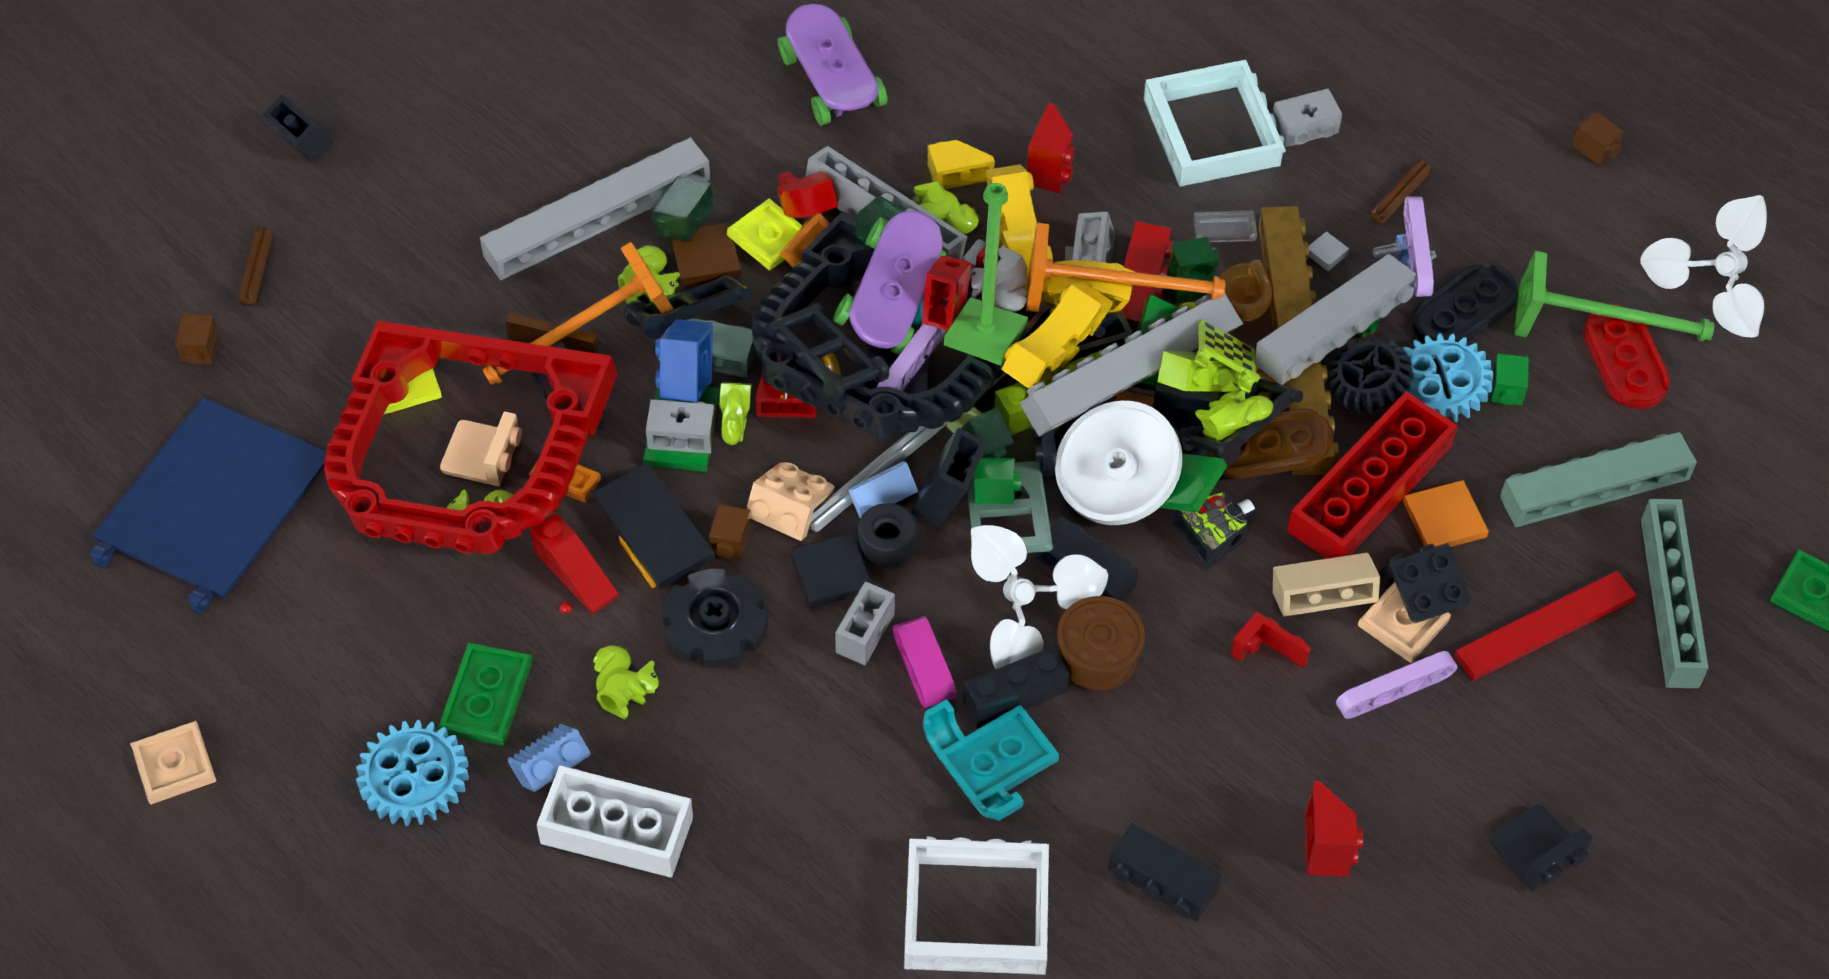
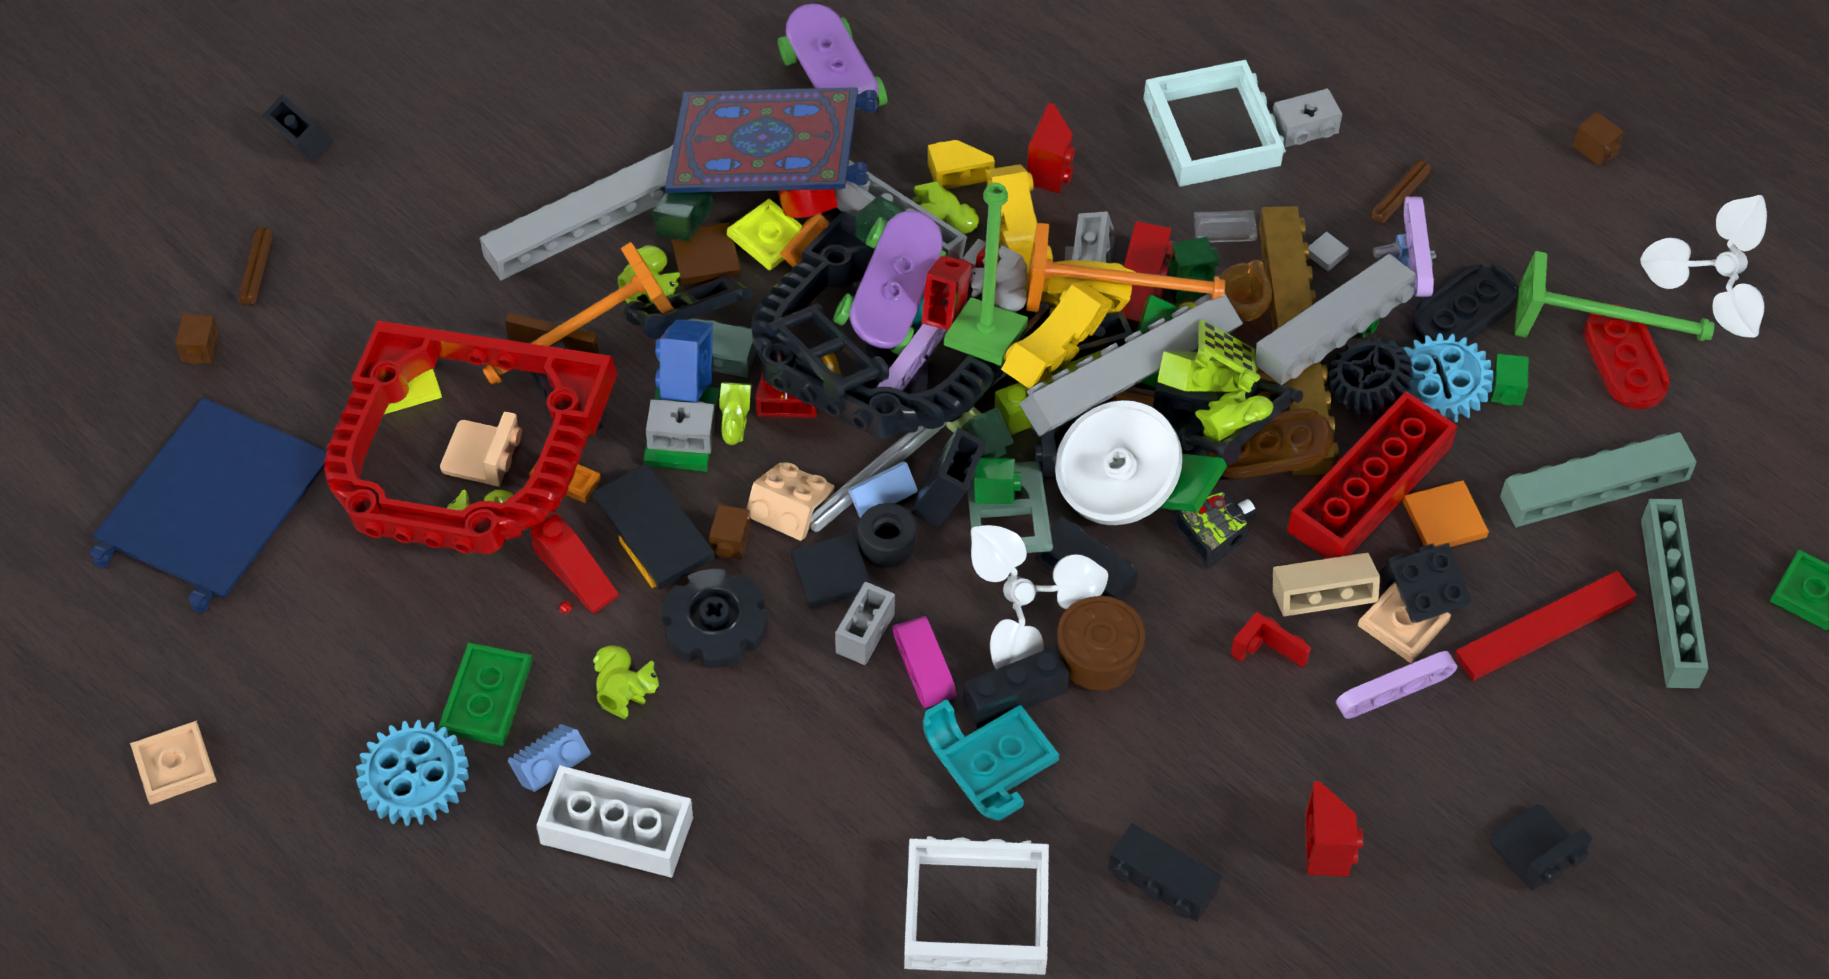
none -> flag [665,87,878,193]

